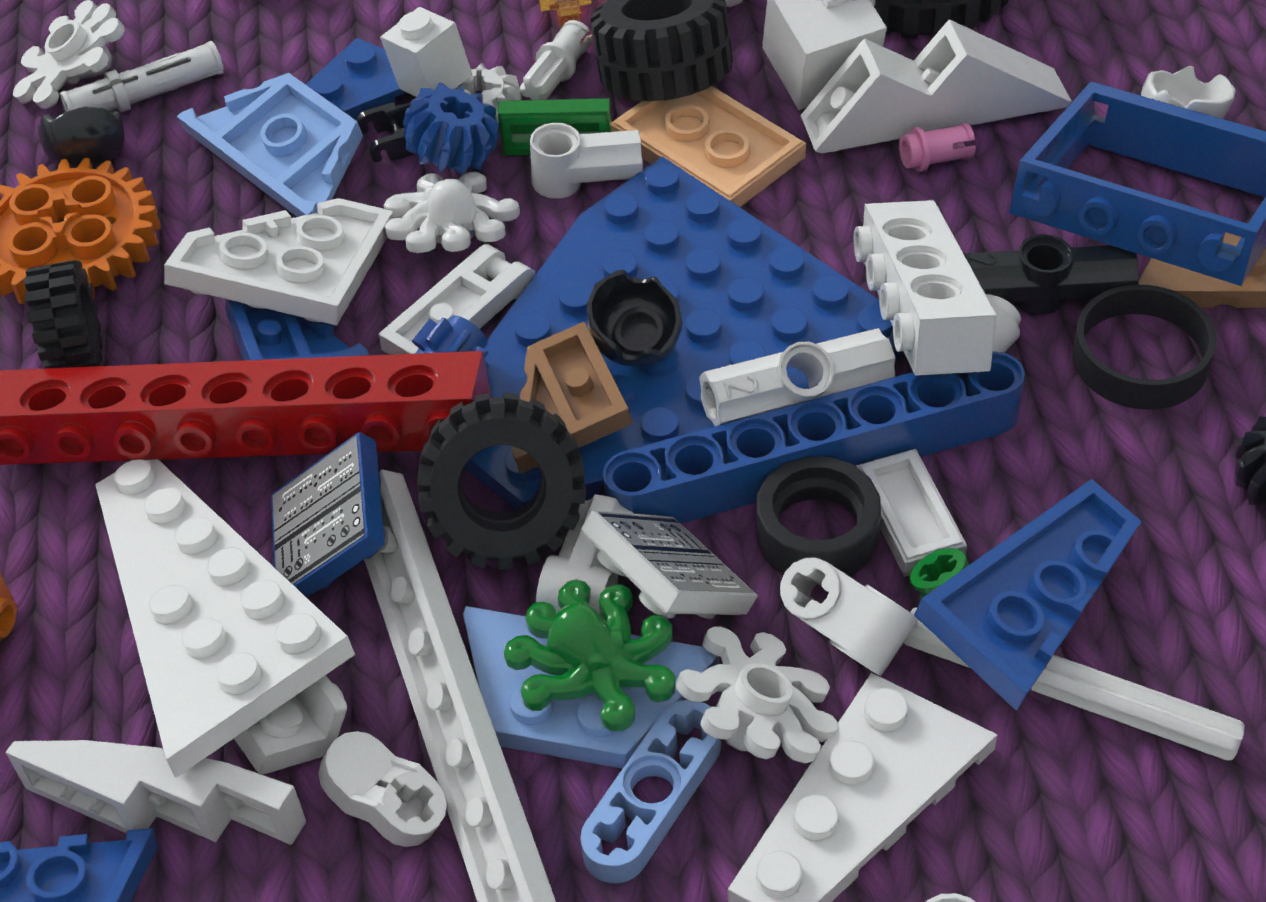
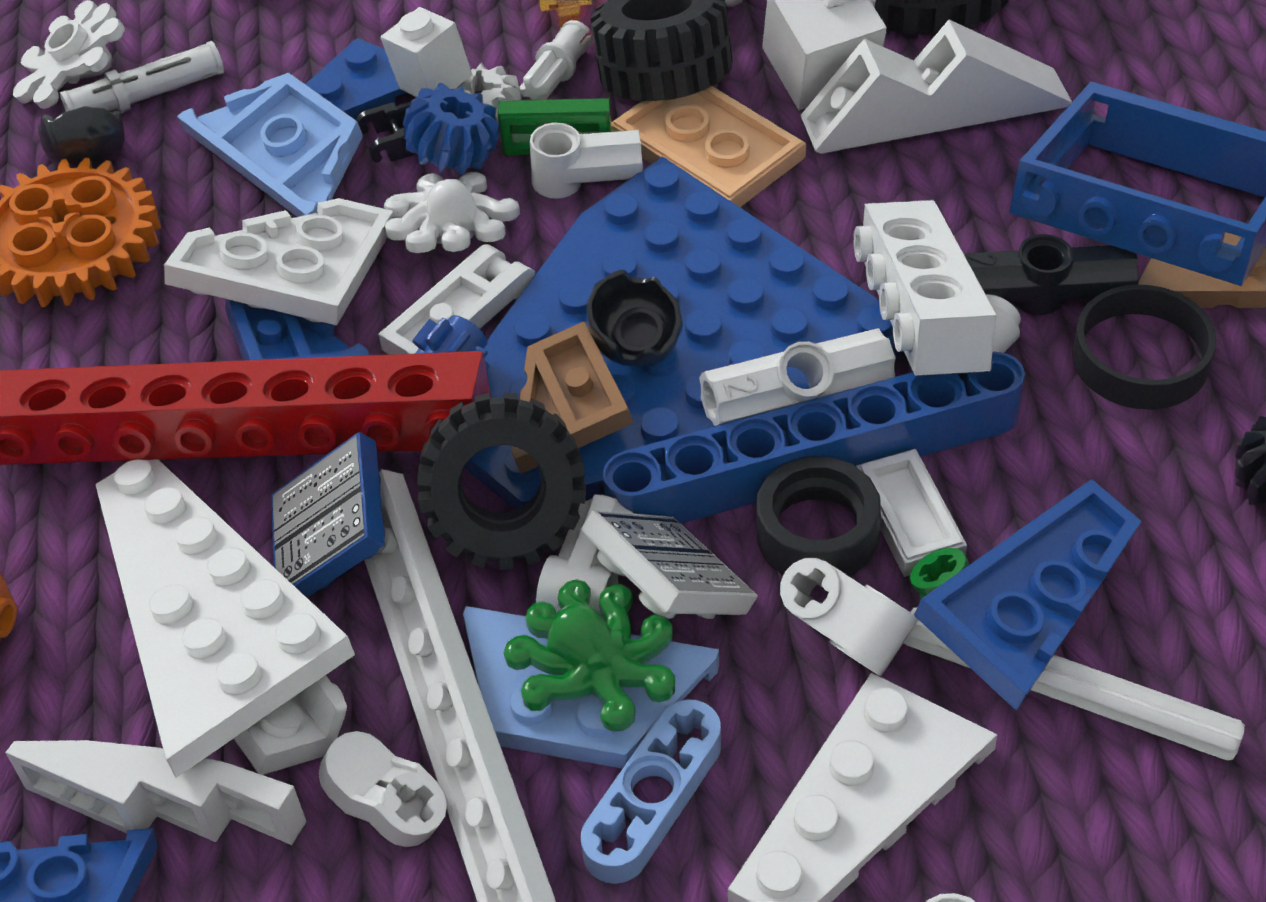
black tyre [24,260,103,368] -> none
white animal [676,627,838,763] -> none
bright pink pin [899,123,976,172] -> none
white hair [1141,66,1236,119] -> none

